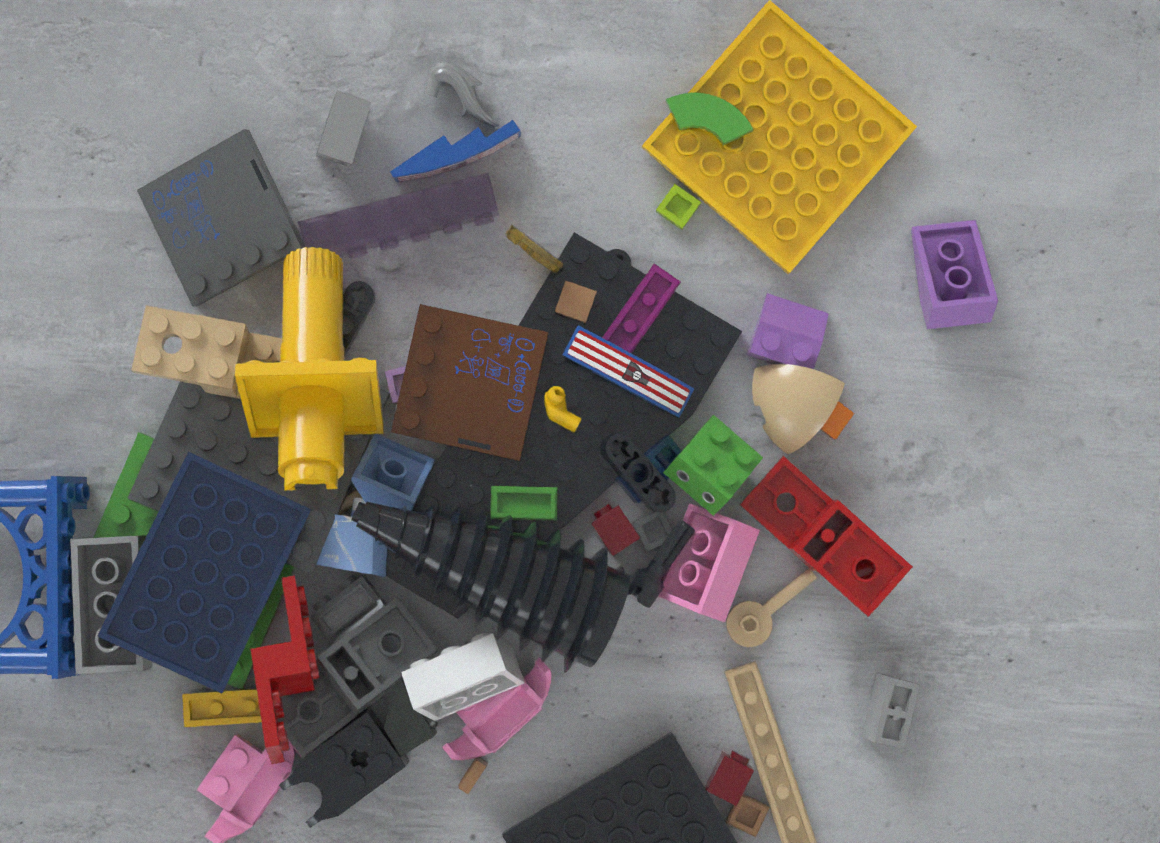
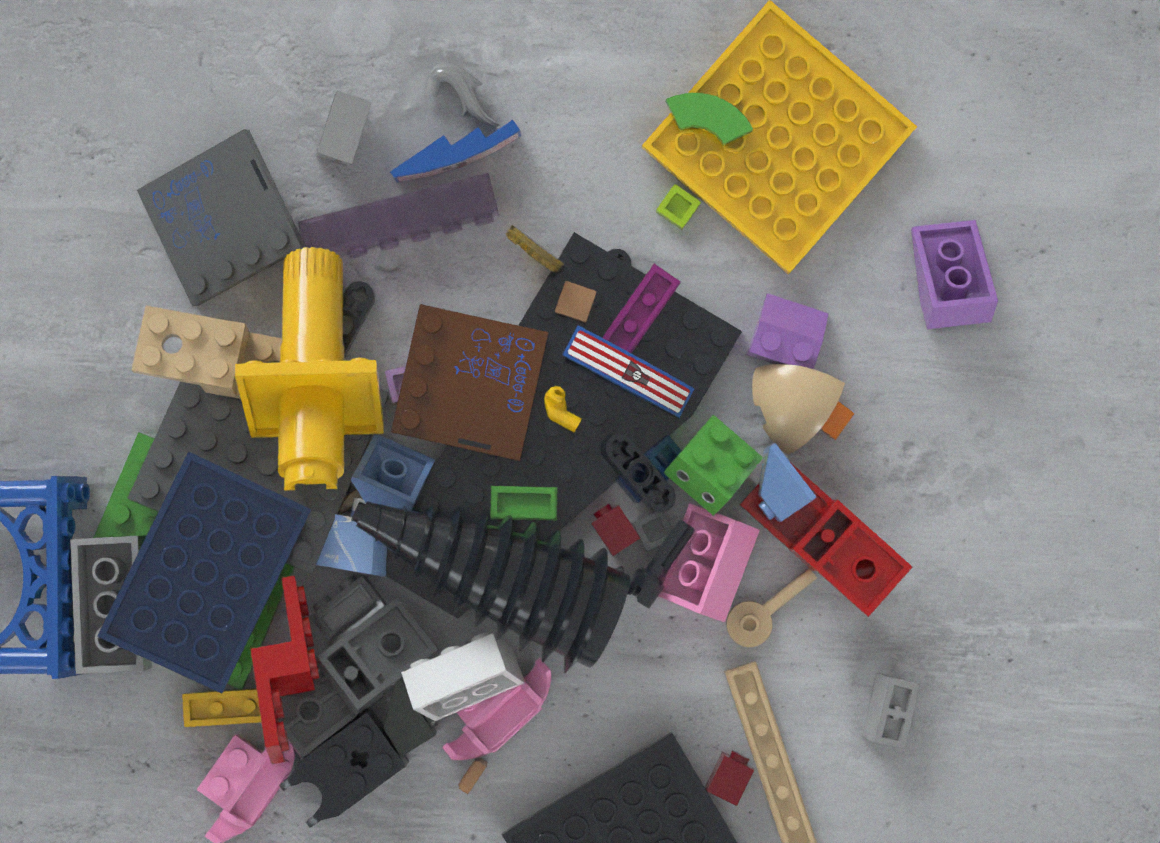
medium nougat tile [725,793,770,837] -> none
none -> medium blue slope [758,443,816,522]

